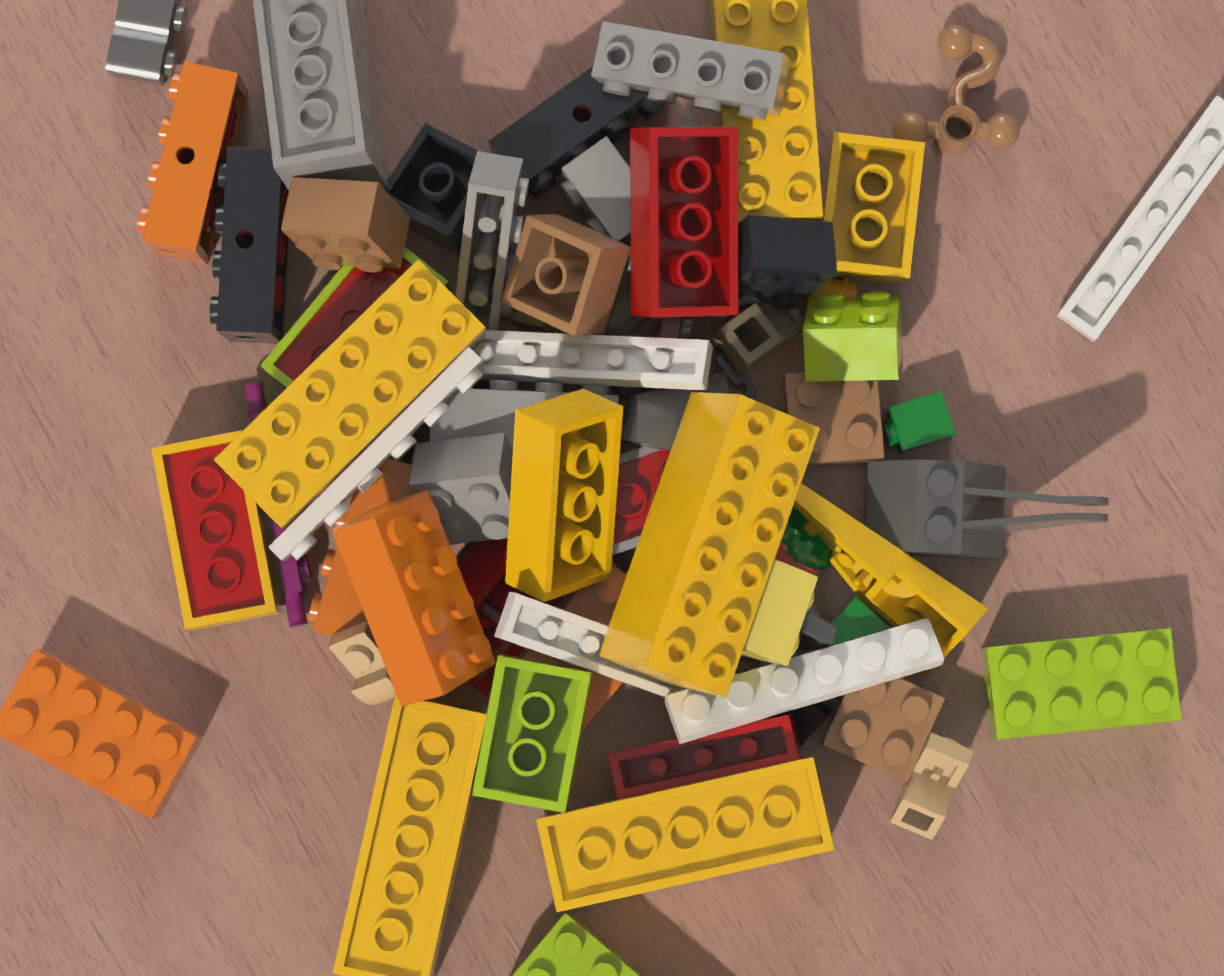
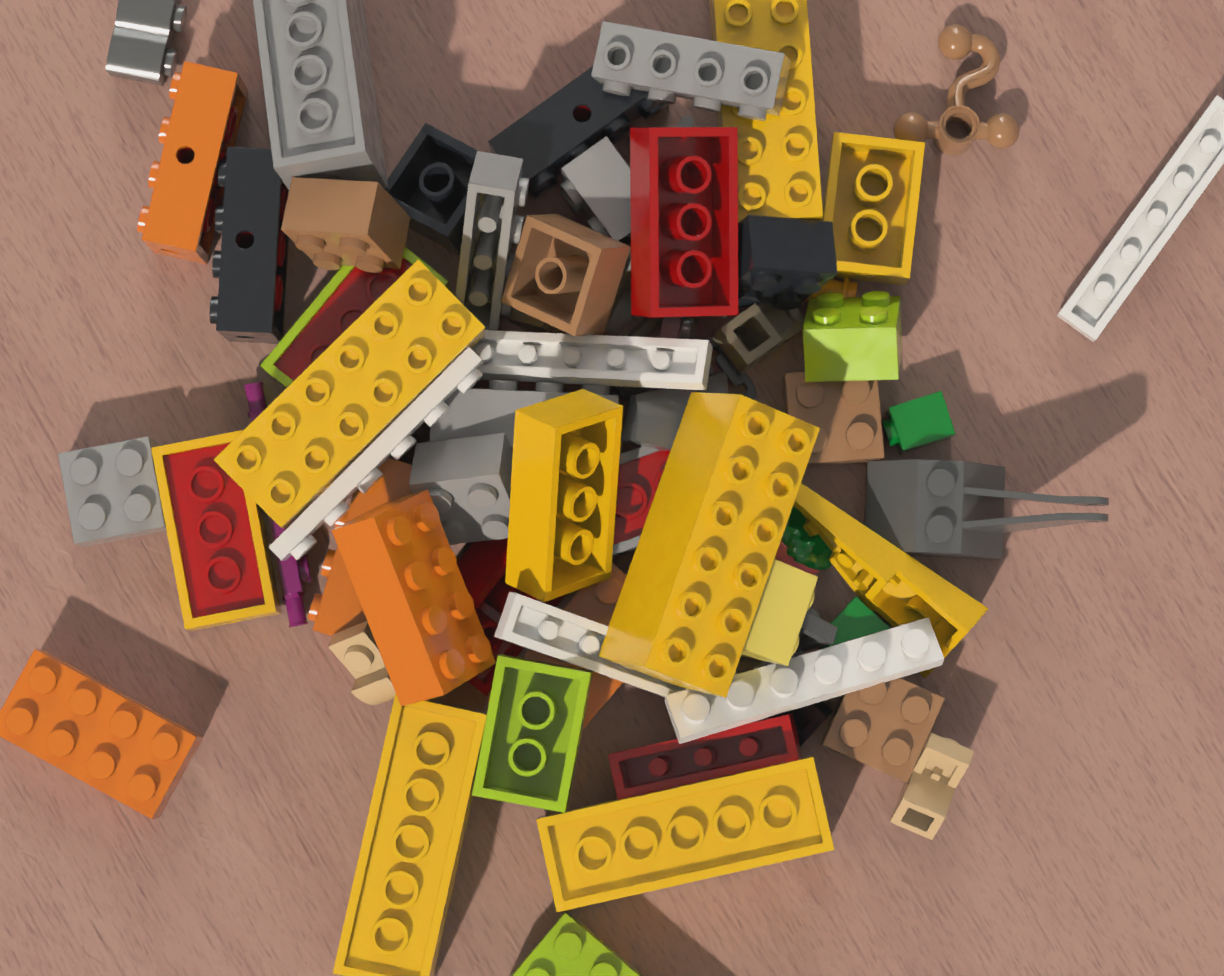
lime brick [981,628,1182,740] -> none
none -> light grey brick [58,436,166,547]

